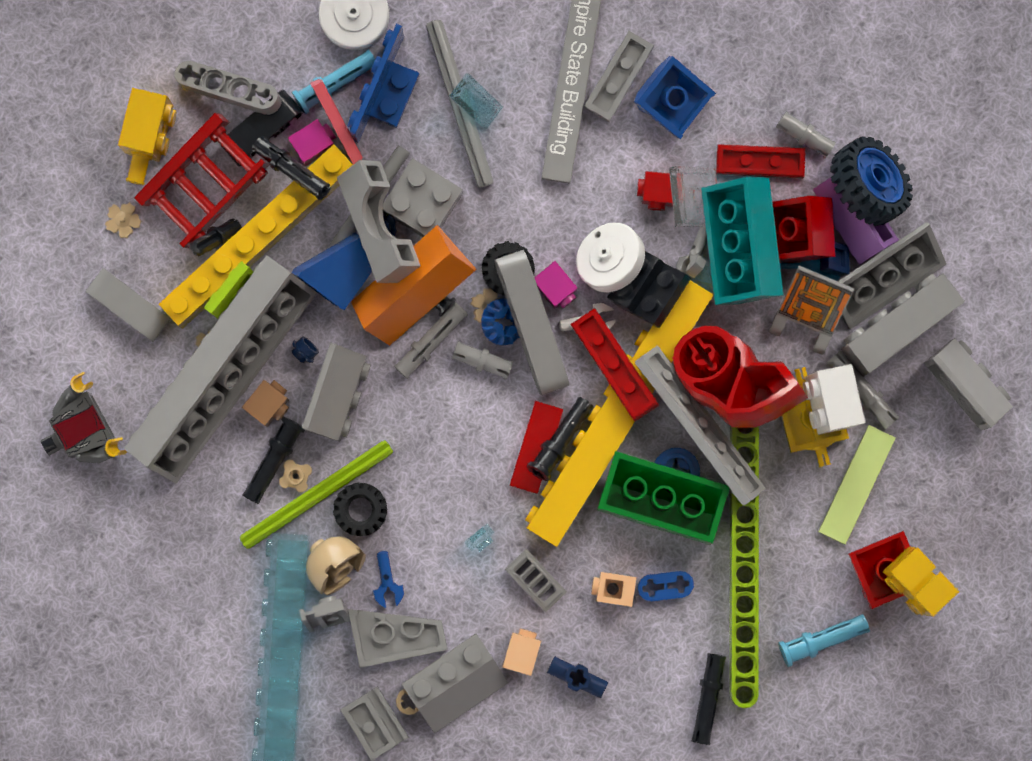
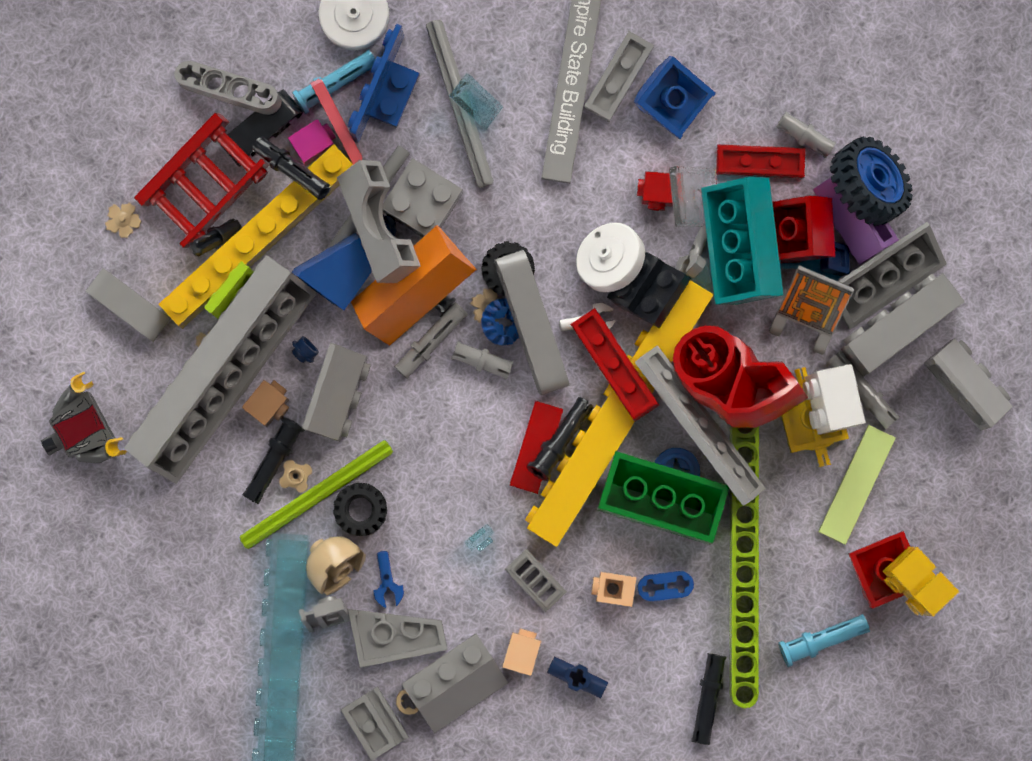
yellow brick [118,87,177,186] -> none
dark pink brick [534,261,578,309] -> none

